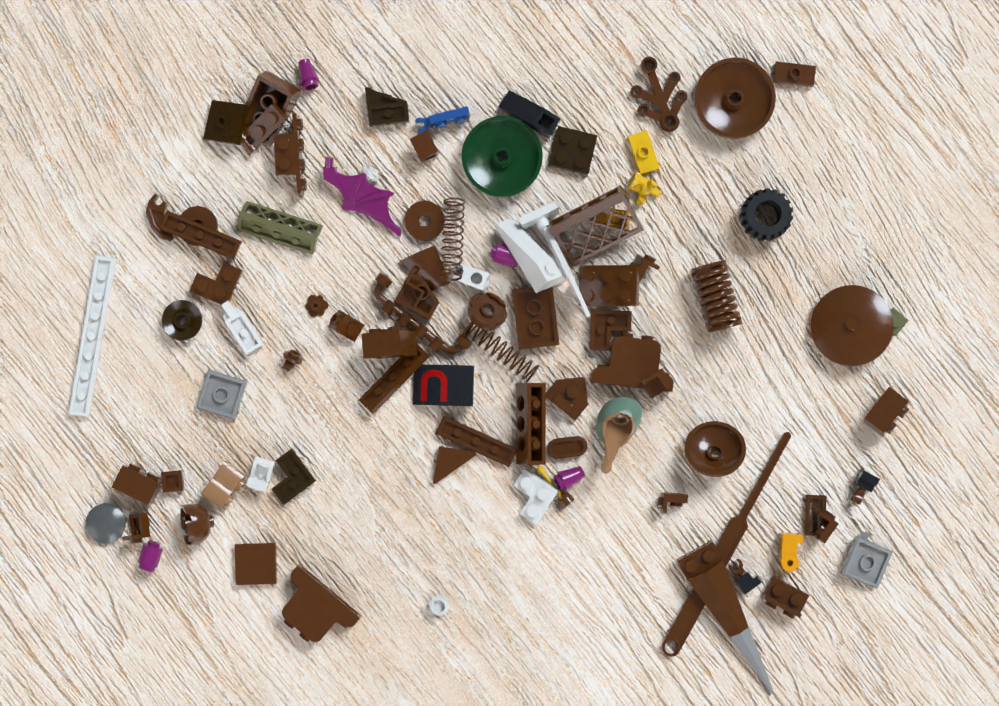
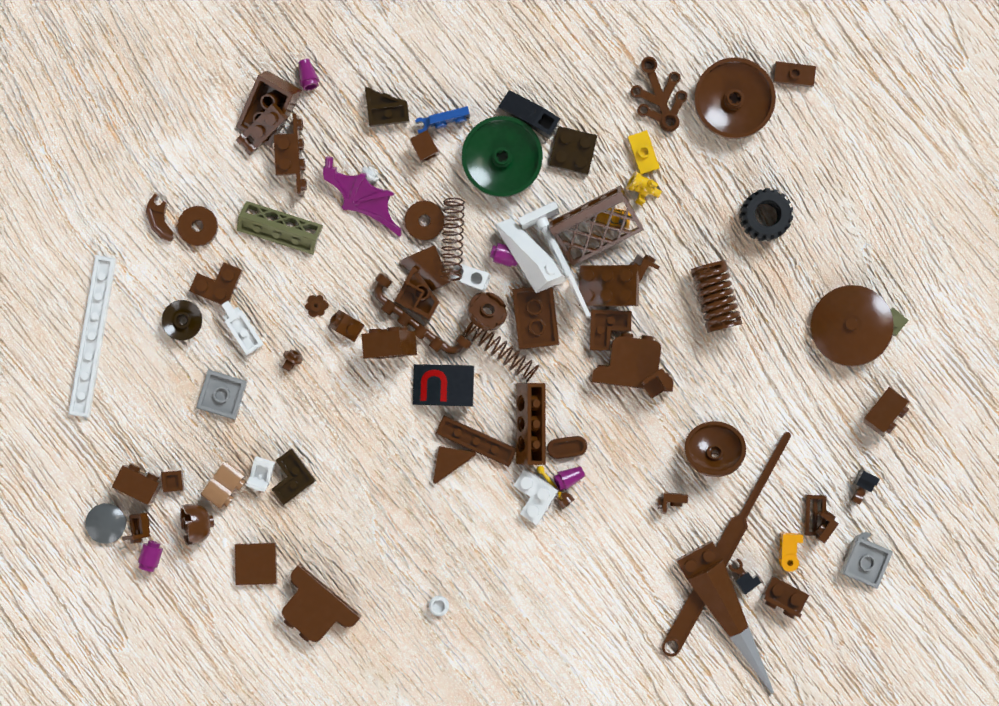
reddish brown tile [159,210,242,260] -> none
dark brown plate [203,100,249,145] -> none
reddish brown tile [359,343,430,414] -> none
reddish brown plate [546,377,588,421] -> none
hat [596,397,643,474] -> none

